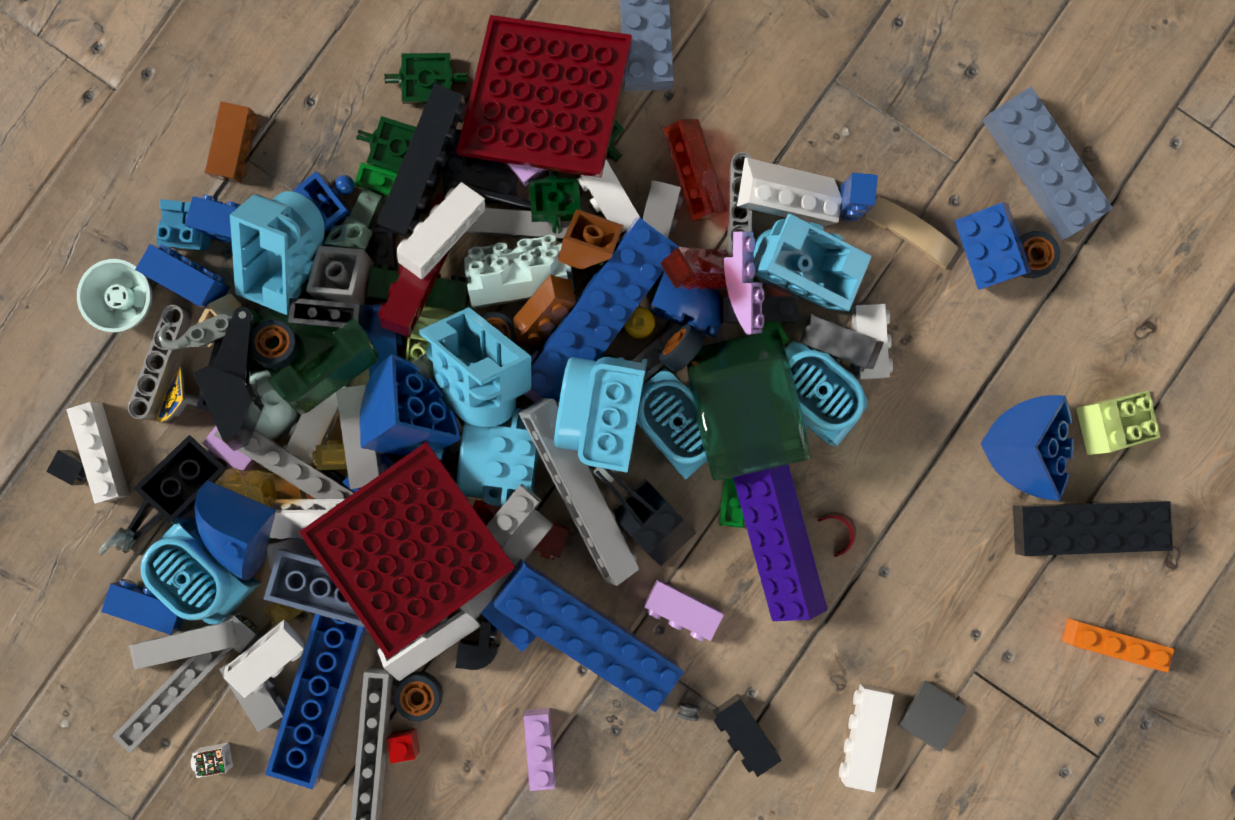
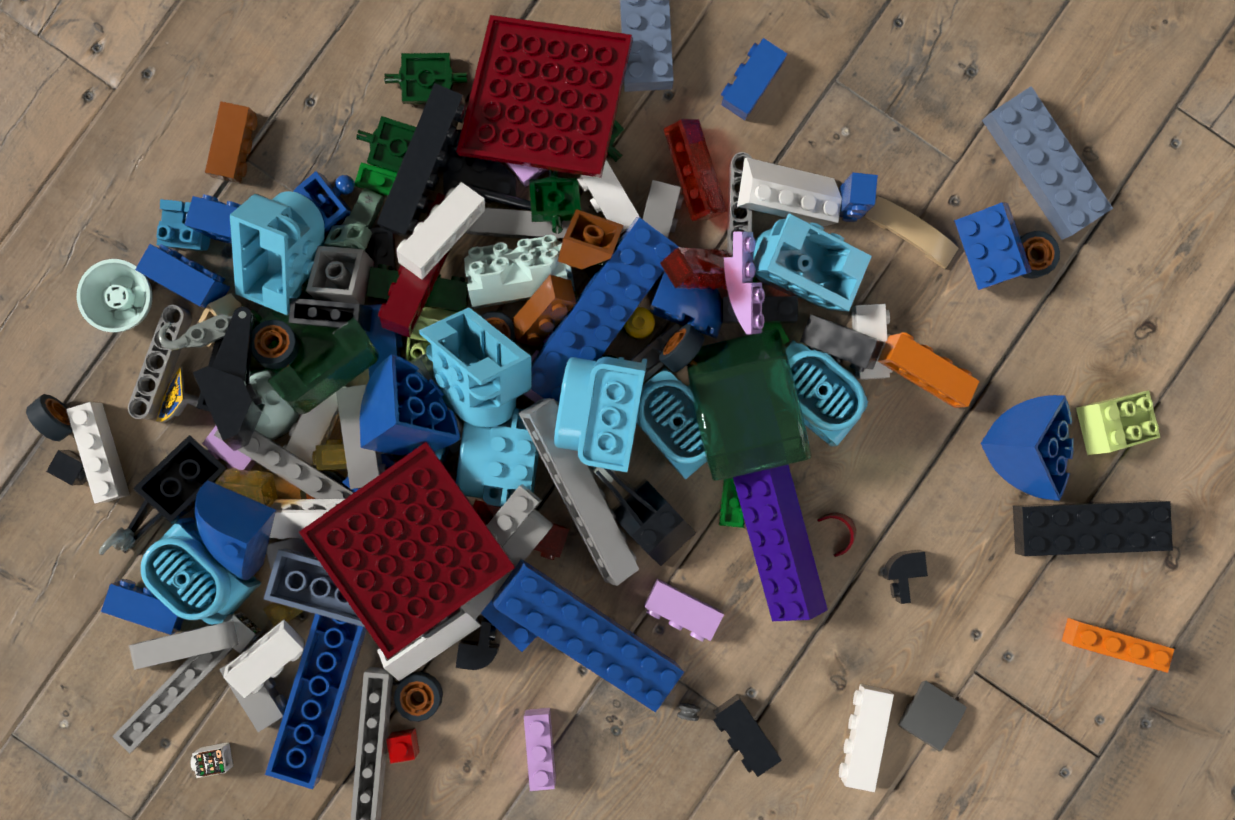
none -> black wheel [26,394,73,442]
none -> blue brick [721,38,787,120]
none -> orange brick [878,332,980,408]
none -> black brick [883,550,928,604]

